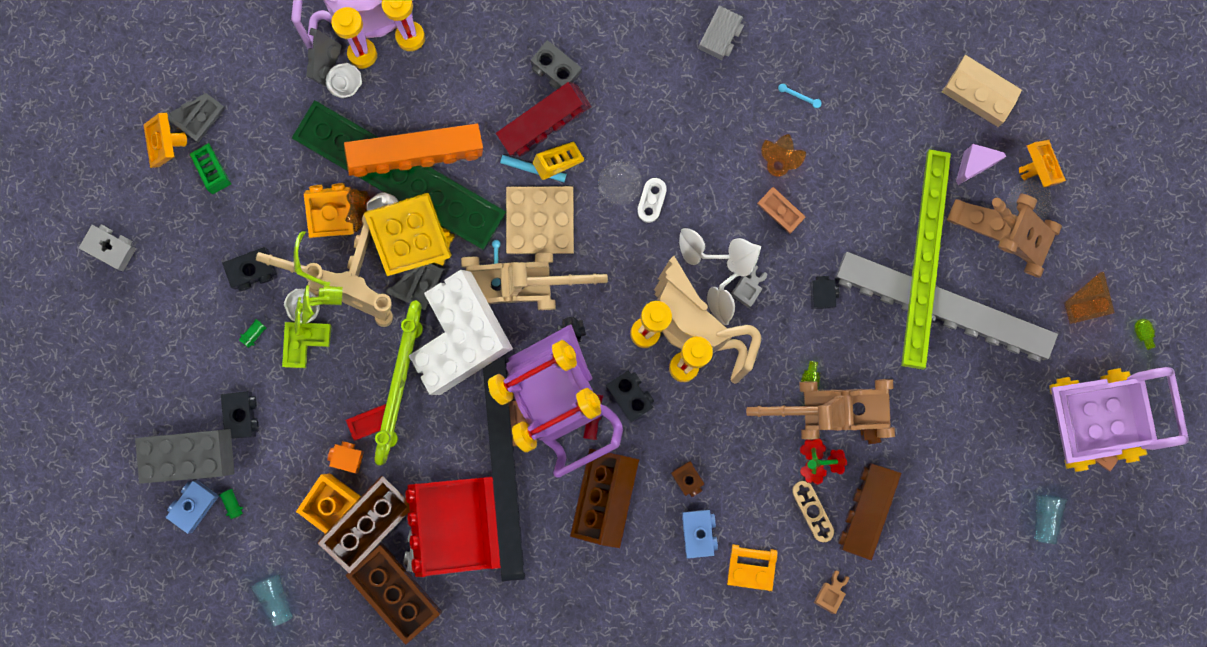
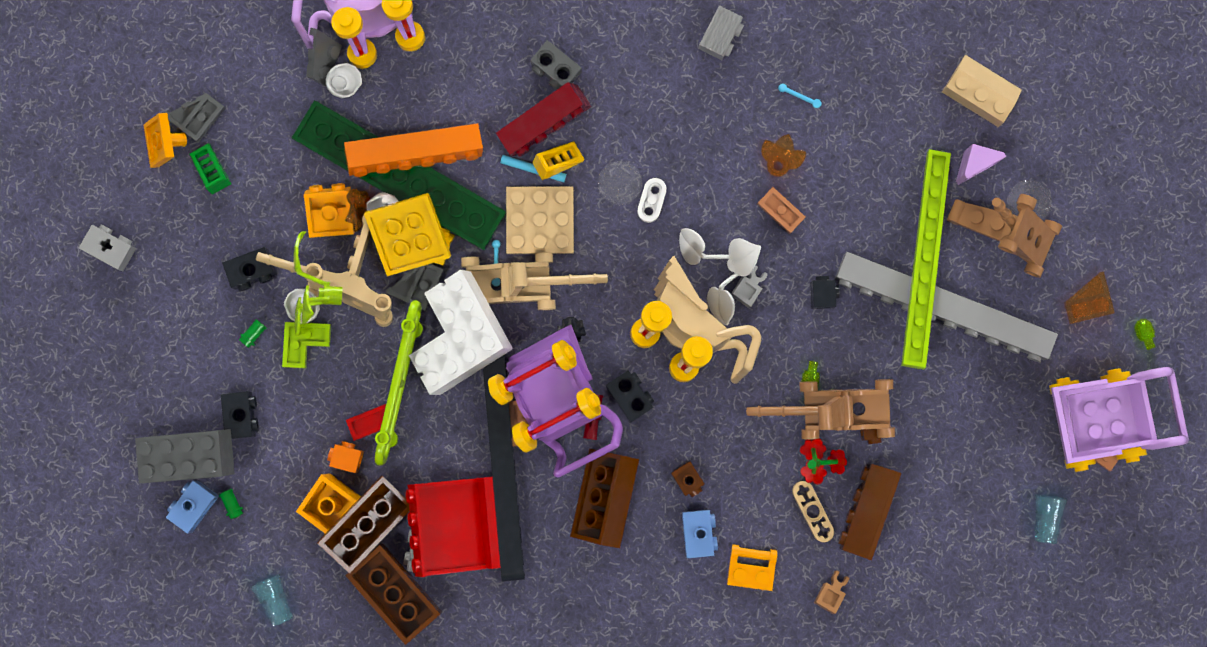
light orange tile [1019,140,1066,187] -> none

